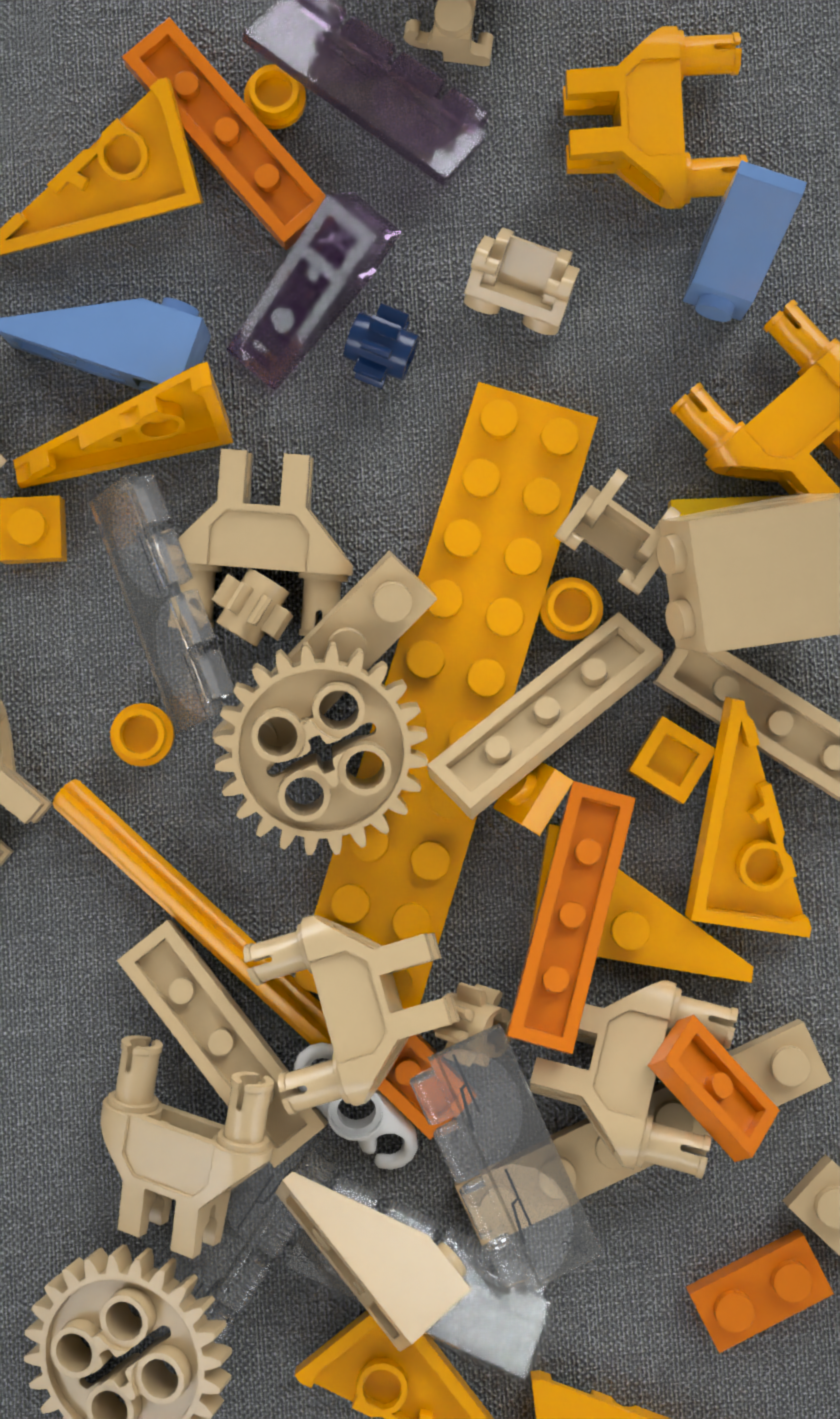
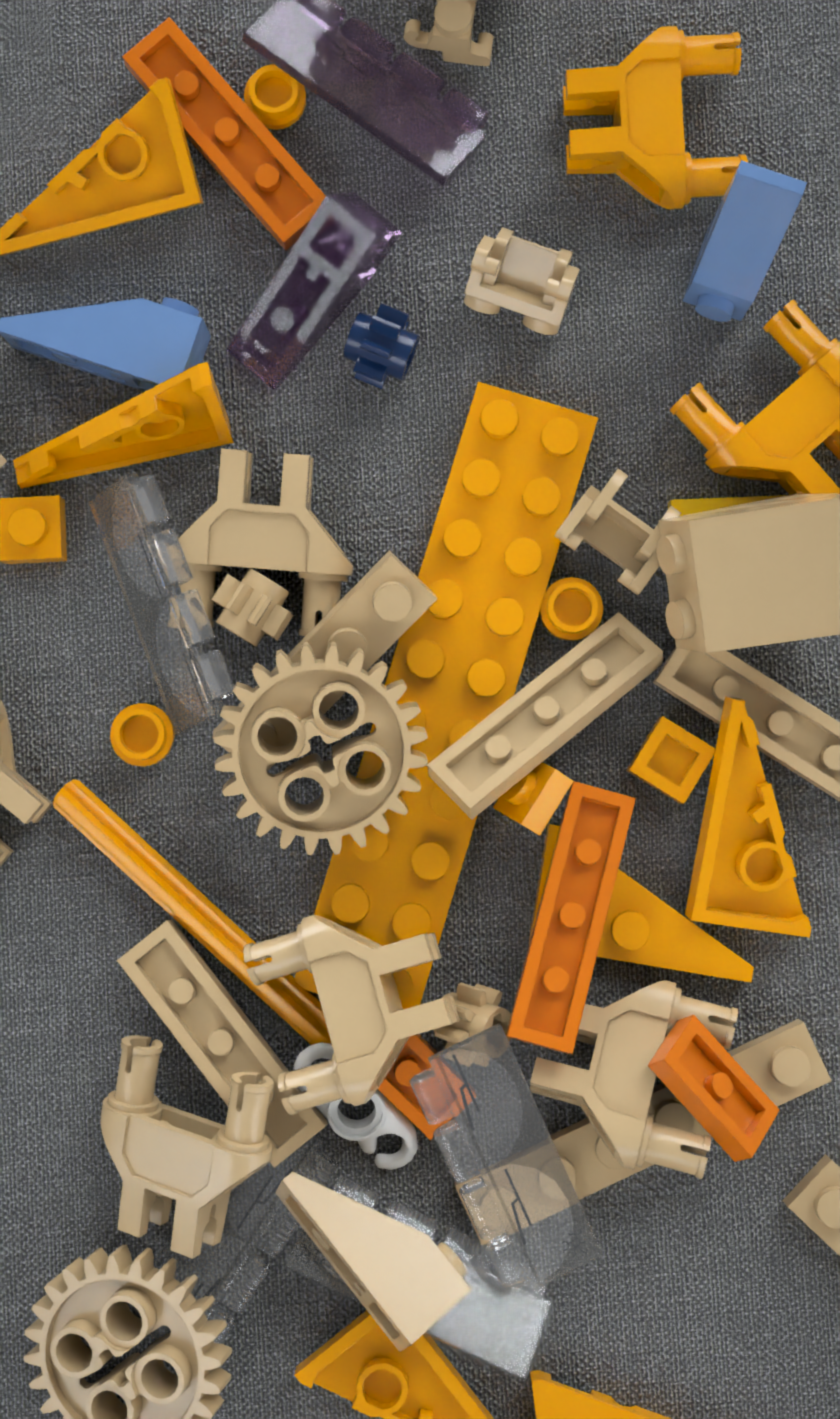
orange plate [686,1229,834,1353] -> none

